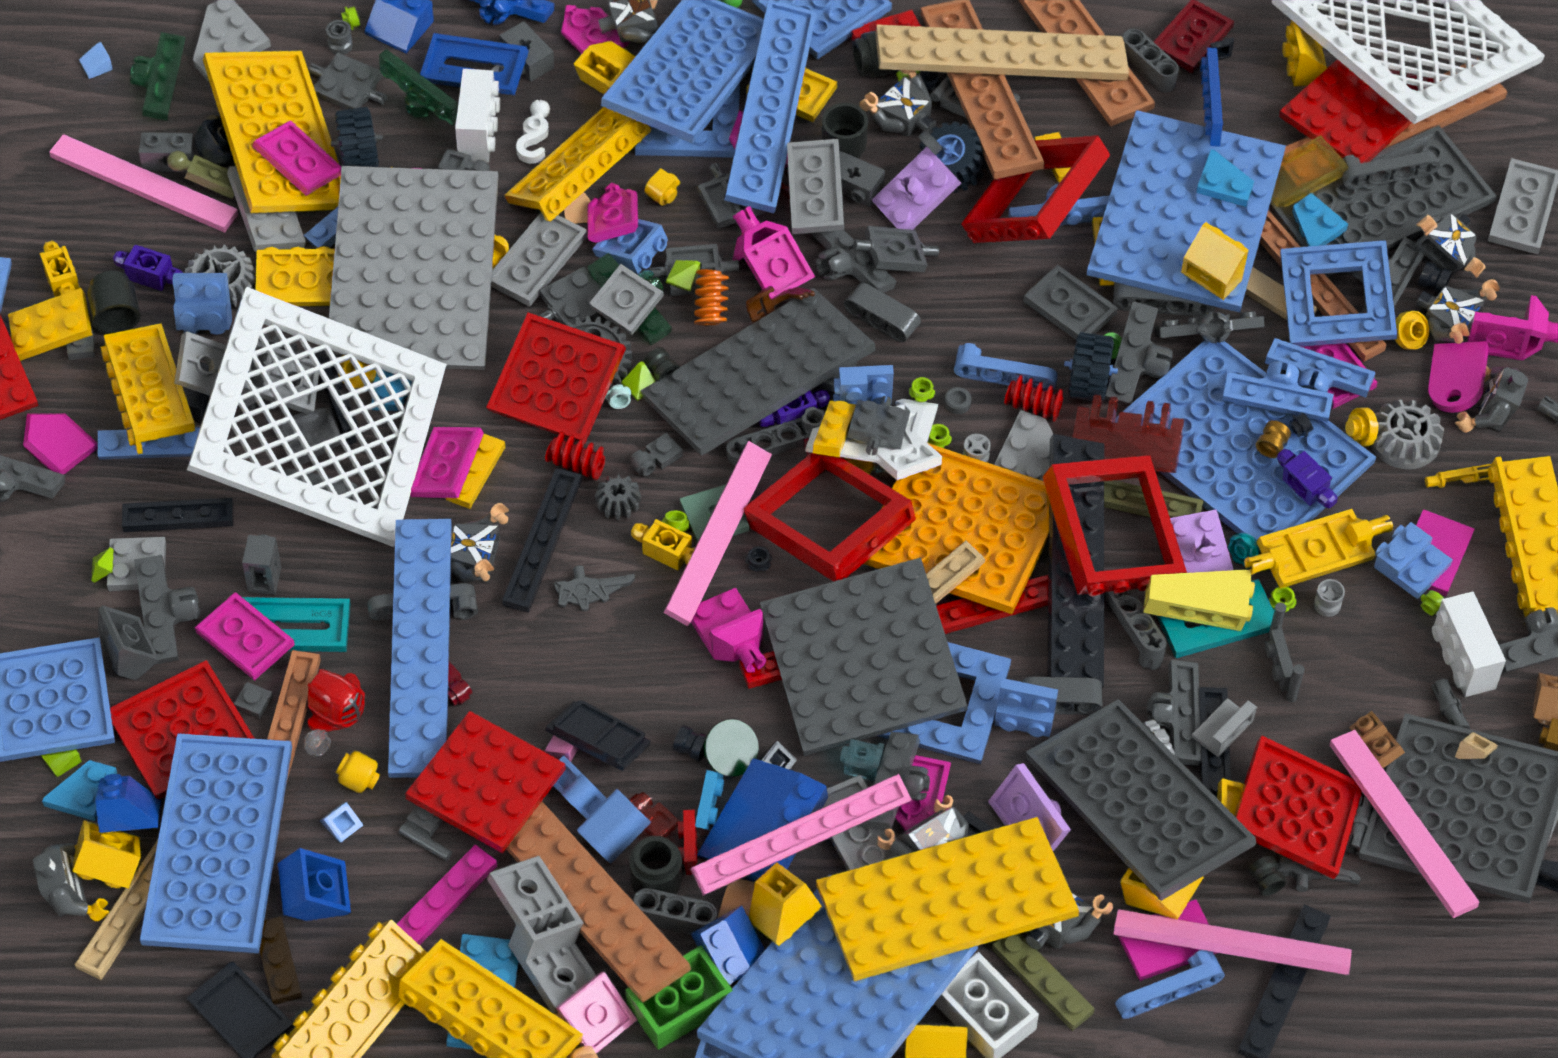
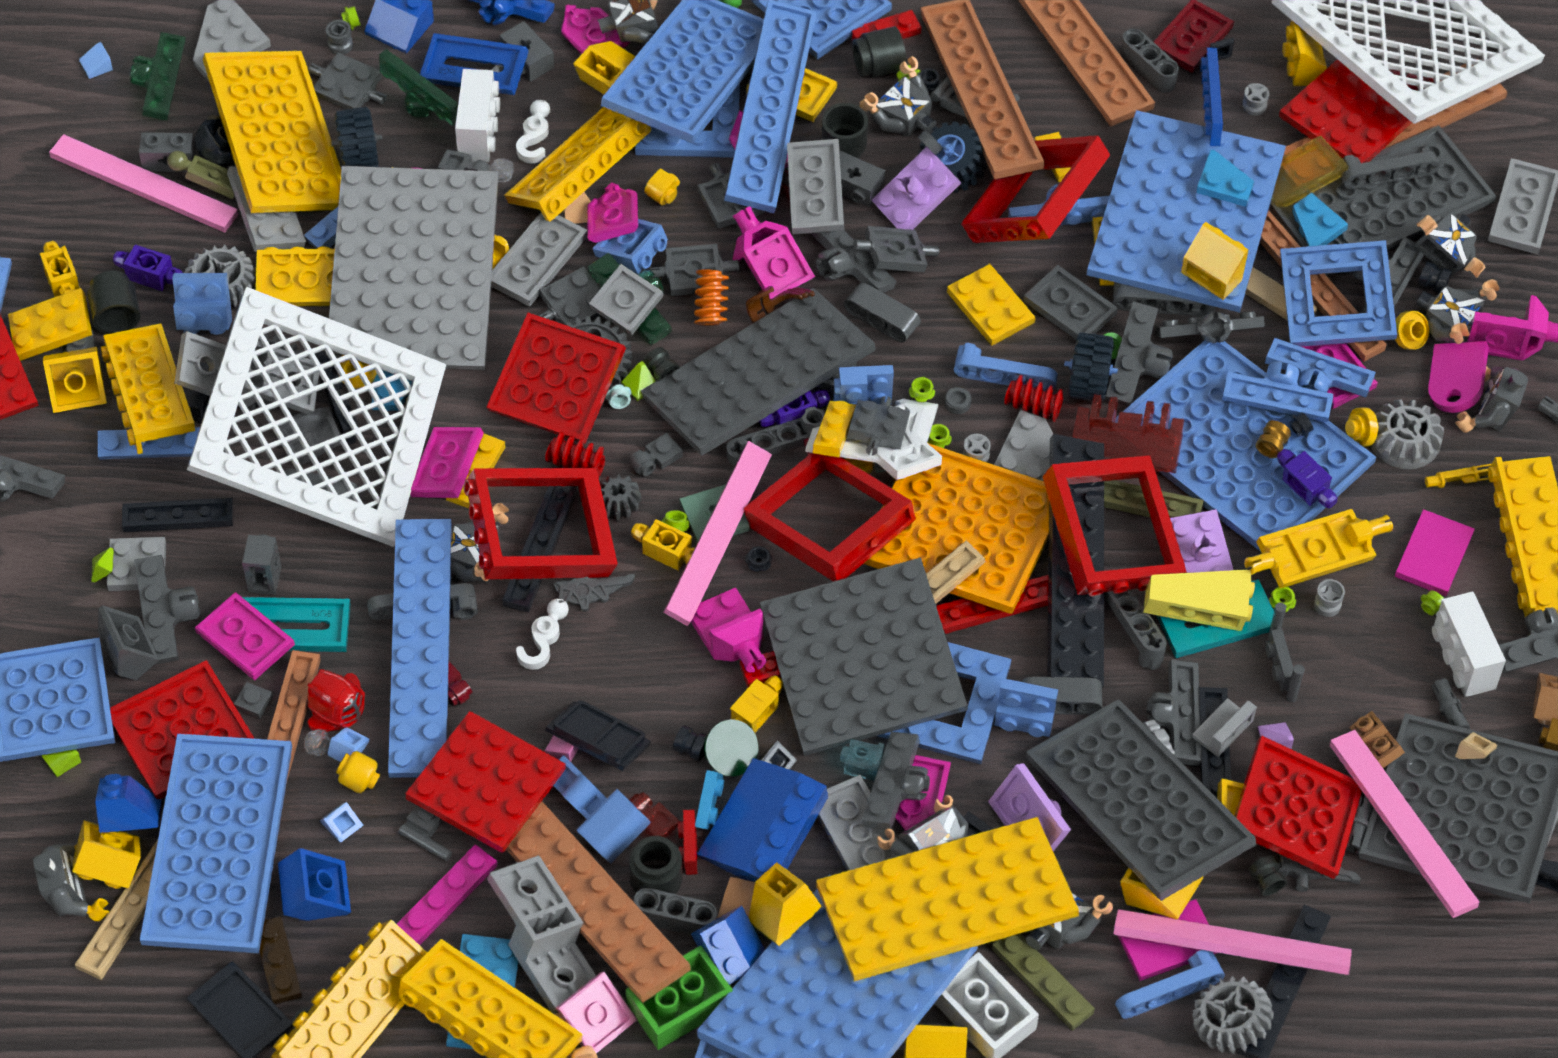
dark pink tile [23,413,98,474] -> none
dark azure wing [42,760,117,821] -> none
dark pink tile [252,120,342,196] -> none
lime slope [666,260,700,291] -> none
bright pink tile [691,774,911,896] -> none
tan plate [875,25,1129,80] -> none
teal plate [1228,533,1260,566] -> none
medium blue plate [1374,522,1453,599] -> none
none -> yellow slope [43,347,107,413]
none -> light blue slope [328,728,369,762]
none -> red window [464,468,618,579]
none -> clear plate [489,158,514,182]
none -> white piece [516,598,569,670]
none -> yellow piece [730,676,783,733]
none -> yellow plate [947,264,1035,346]
none -> light grey gear [1192,976,1273,1054]
none -> light grey wheel [1242,83,1269,115]
none -> lavender slope [1257,722,1294,749]

